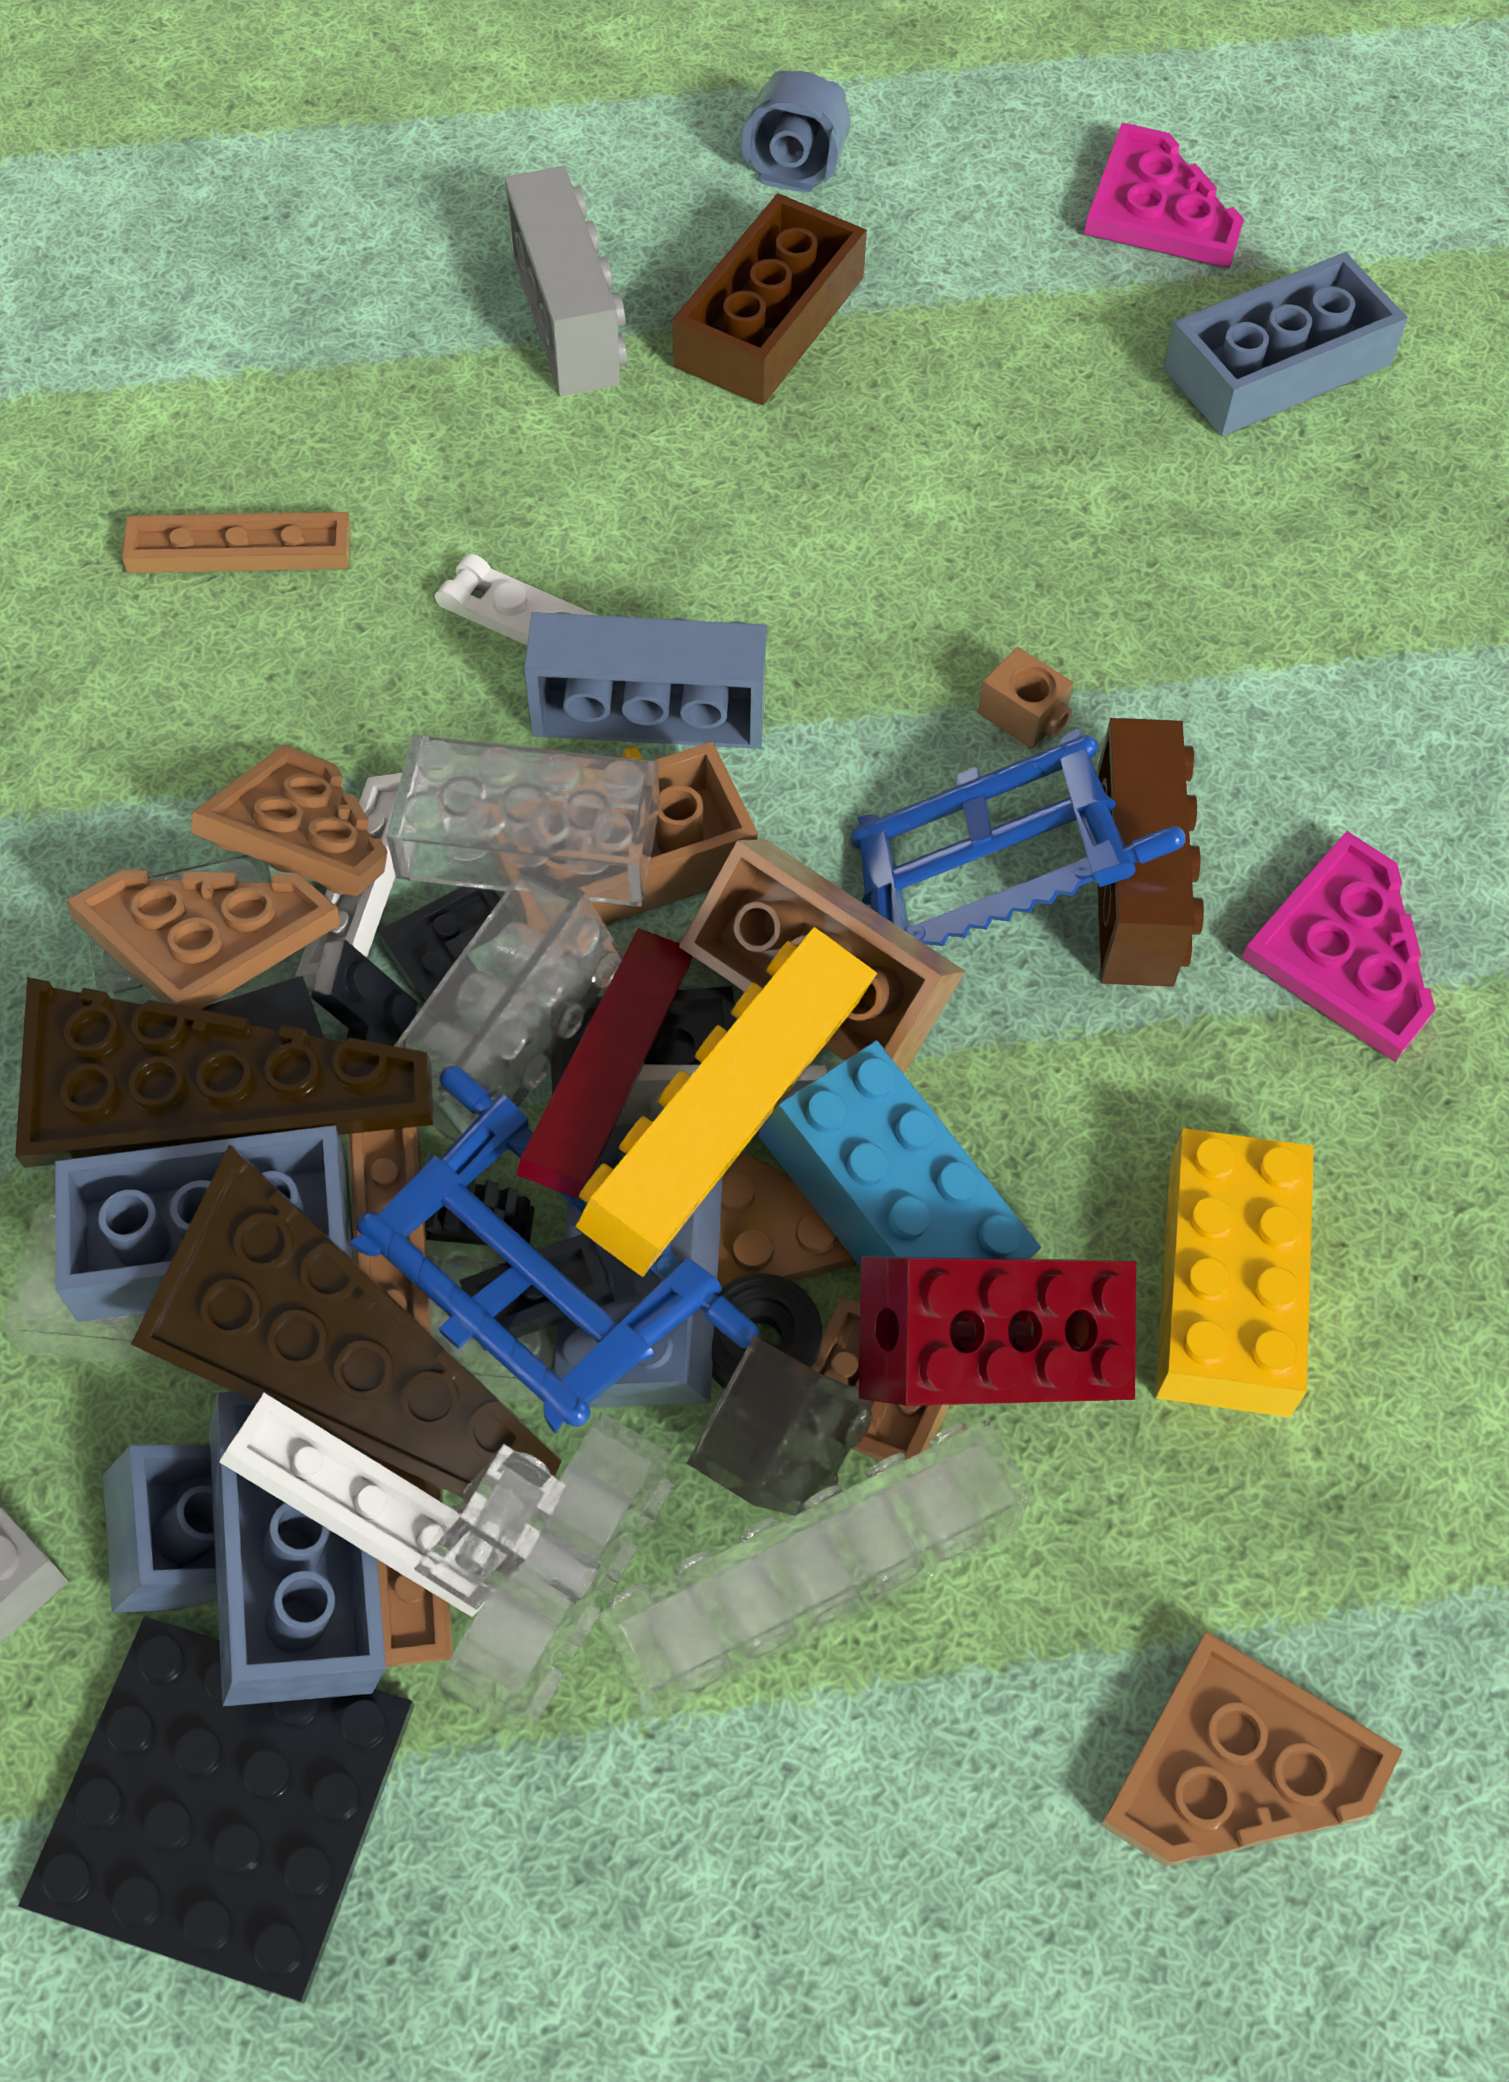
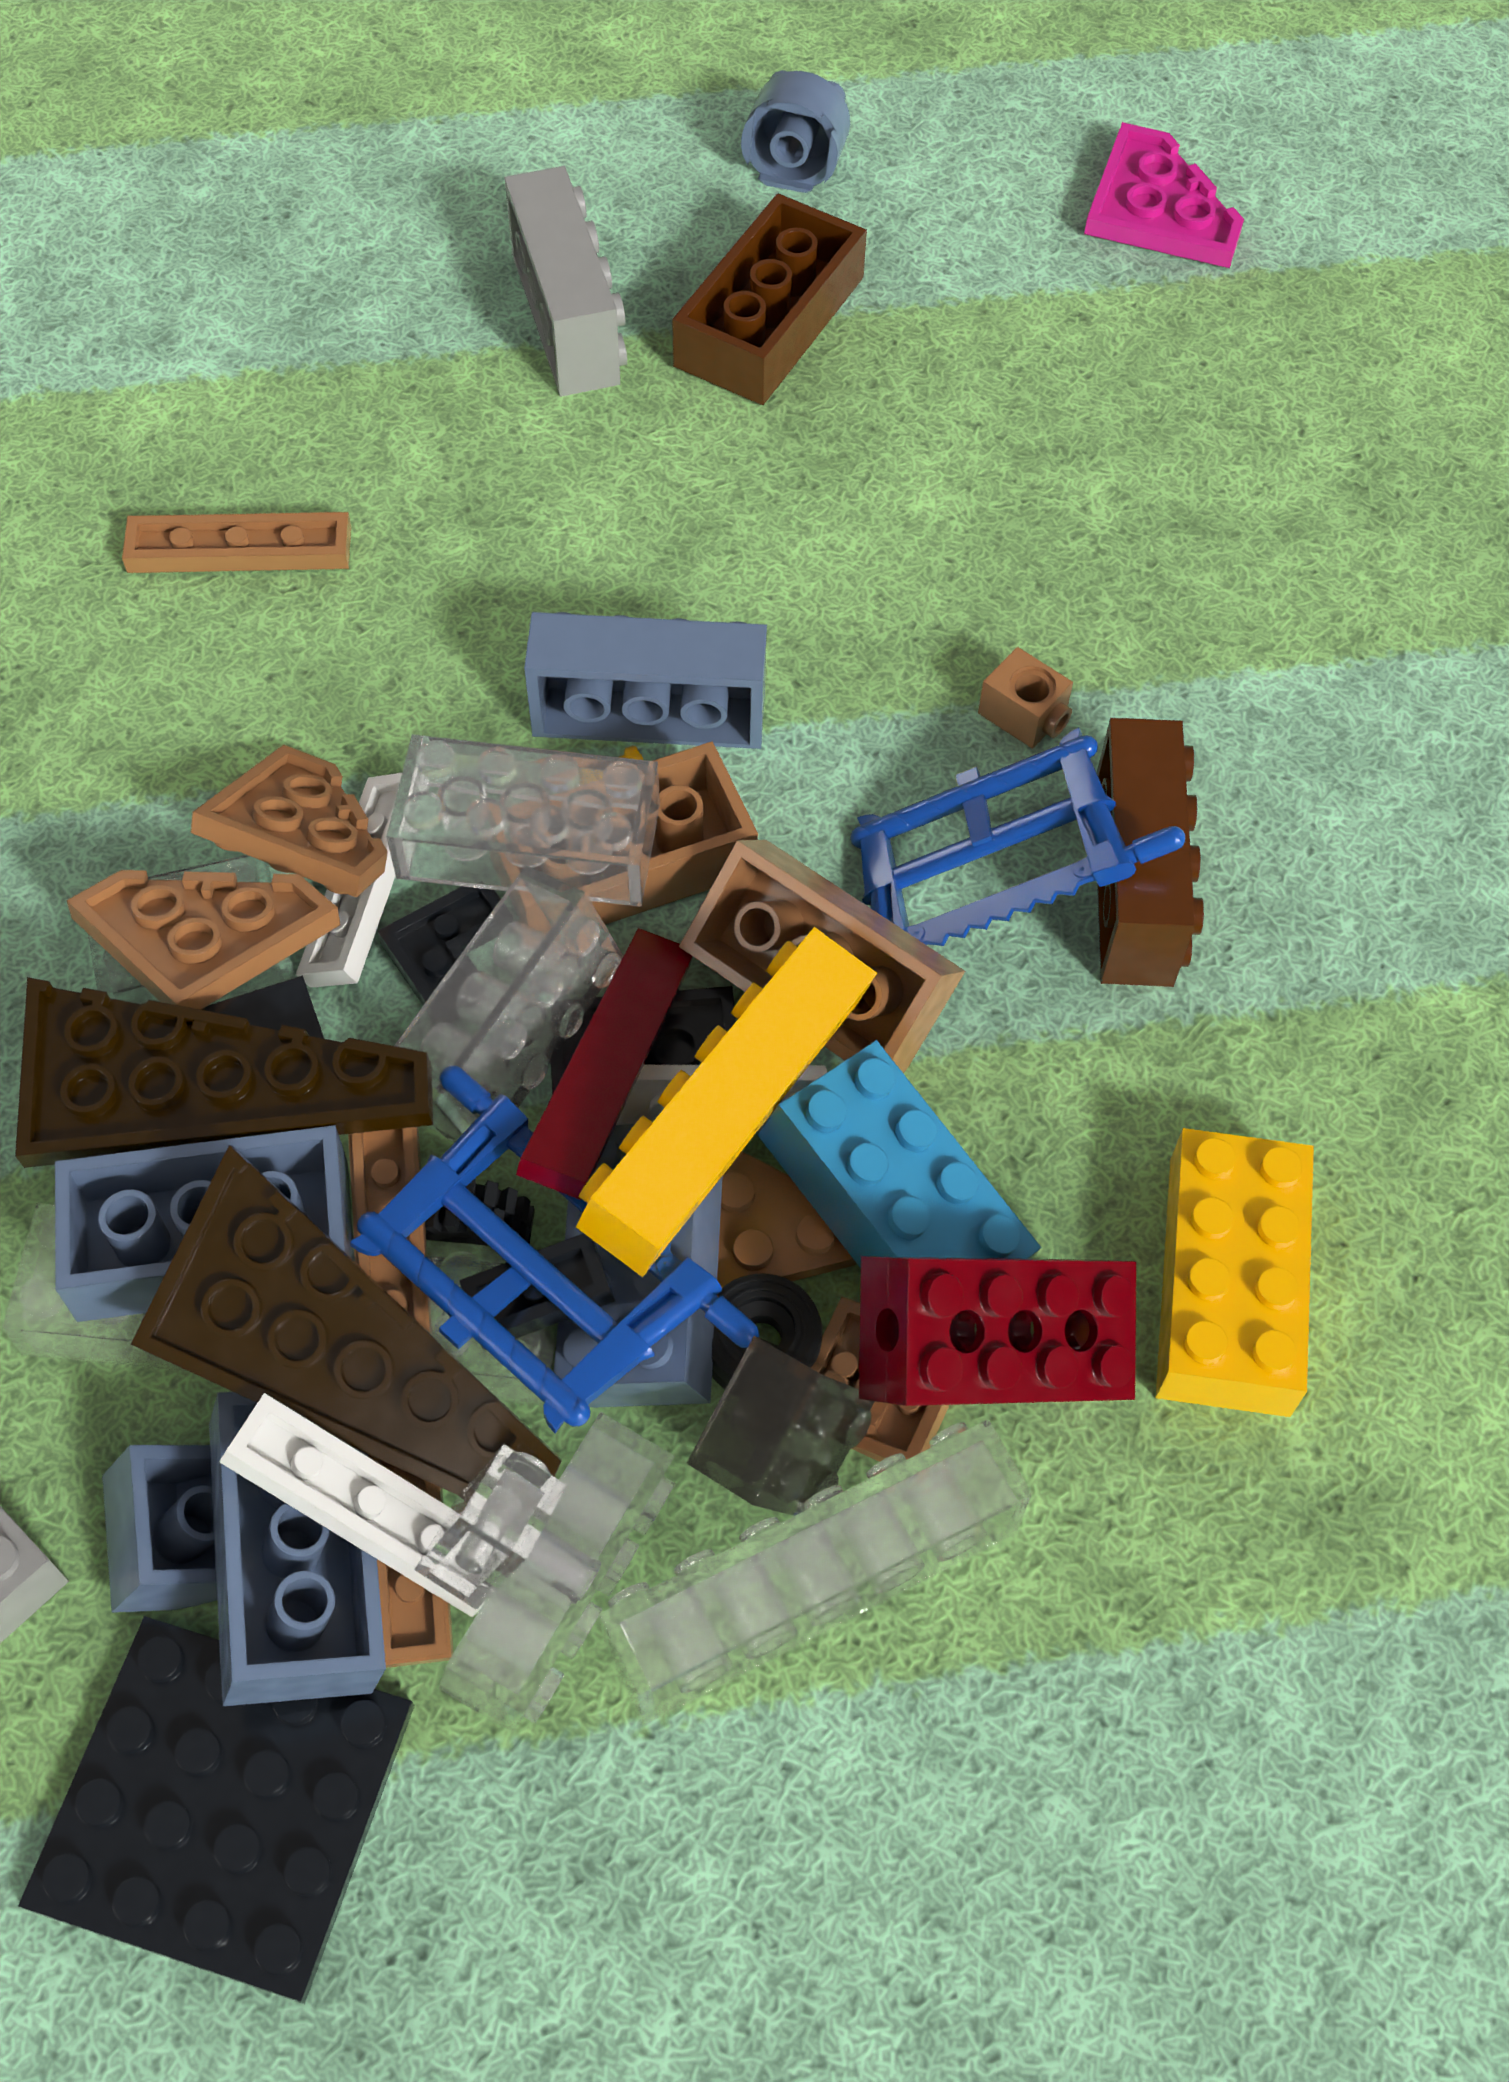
black plate [311,939,418,1048] -> none
white plate [435,554,597,645] -> none
medium nougat plate [1101,1631,1403,1867] -> none
sand blue brick [1163,252,1408,437] -> none
dark pink plate [1242,831,1436,1063] -> none

